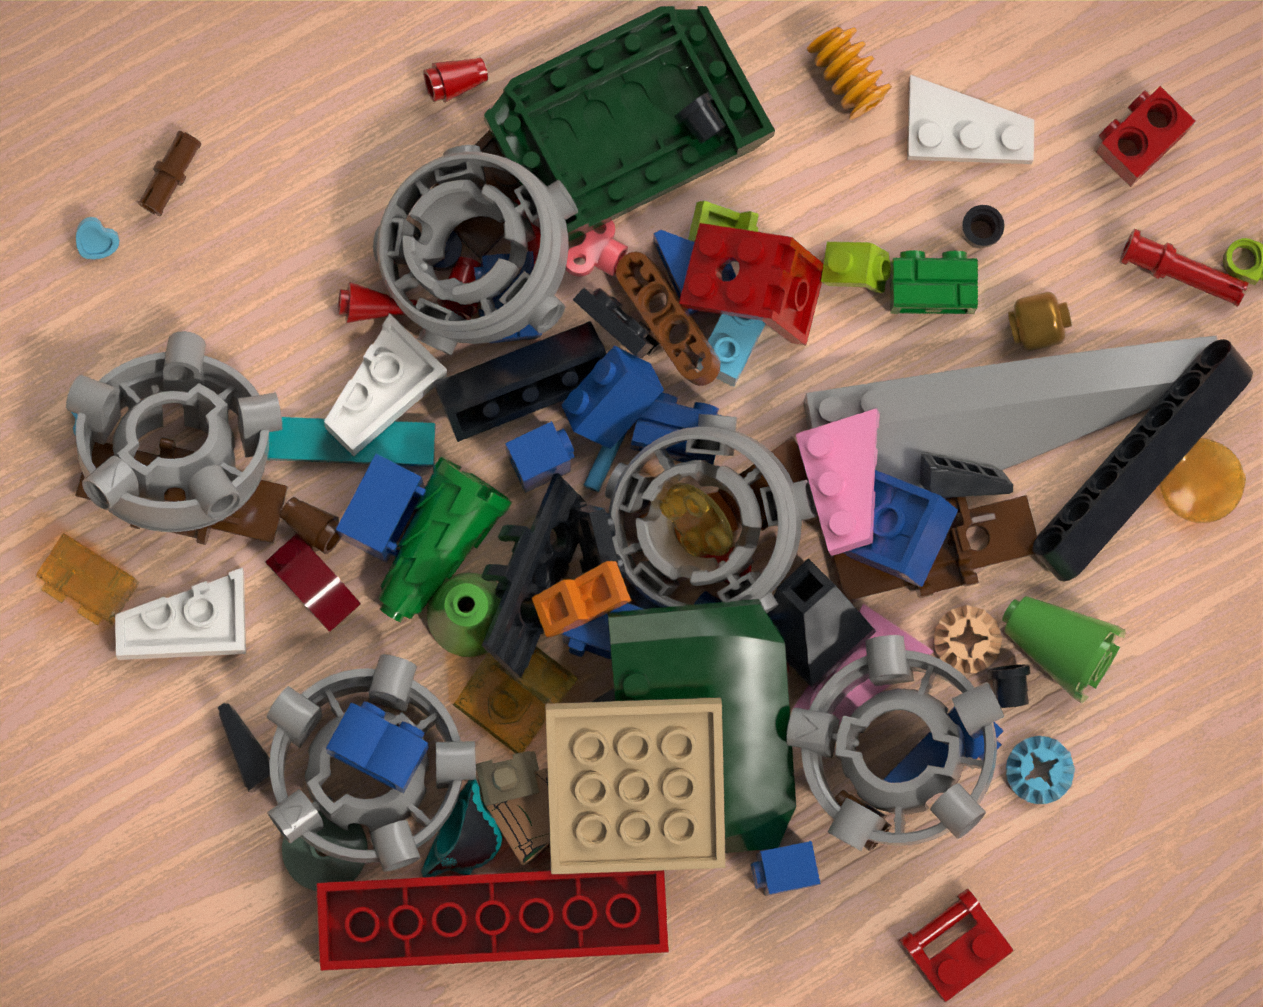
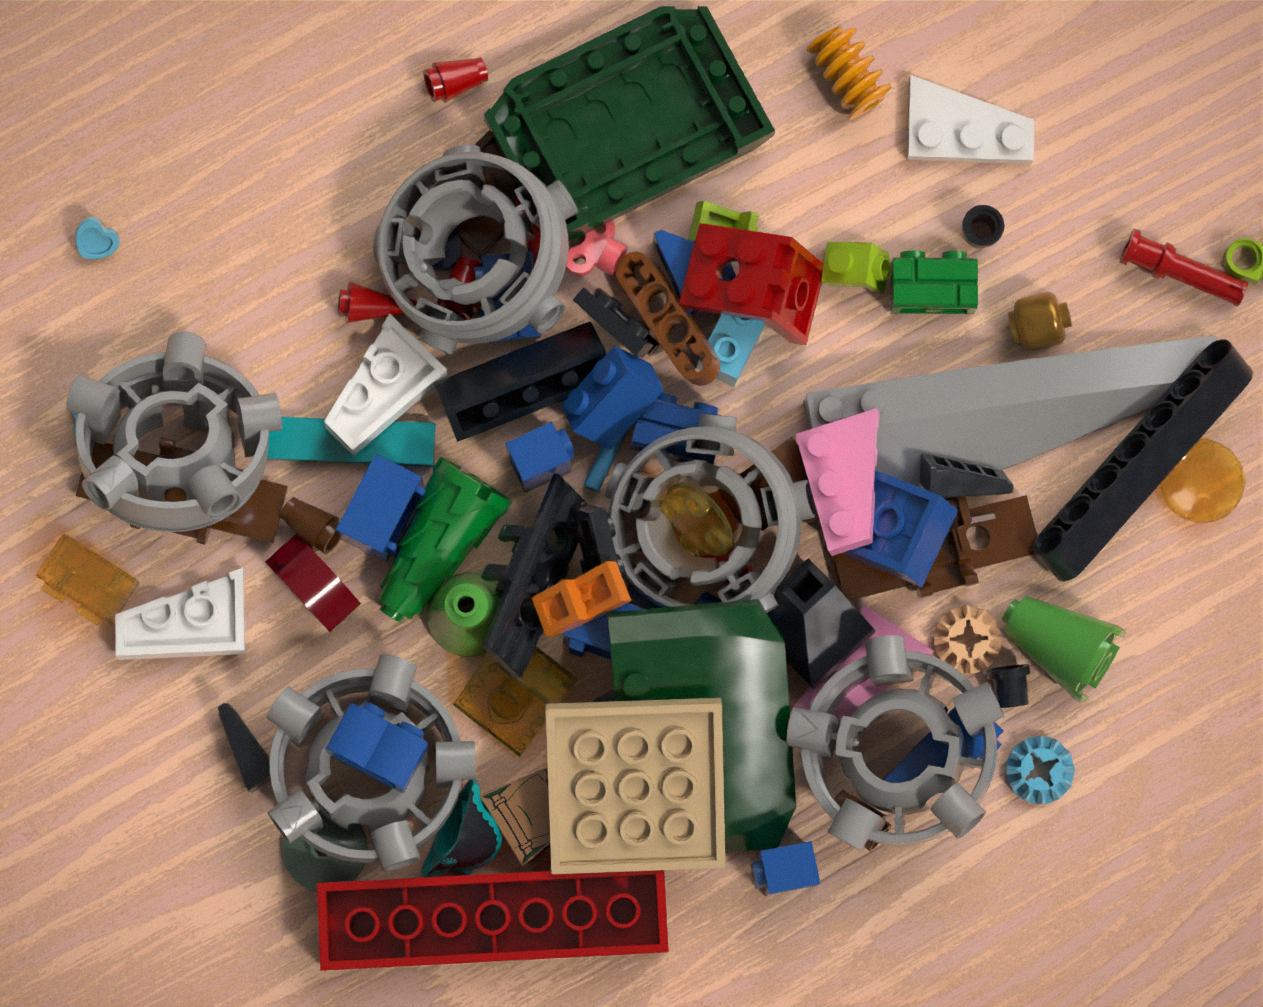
reddish brown pin [138,131,202,216] -> none
dark tan piece [476,751,539,806] -> none
black piece [674,92,726,144] -> none
red plate [899,889,1014,1002] -> none
red brick [1096,86,1196,187] -> none

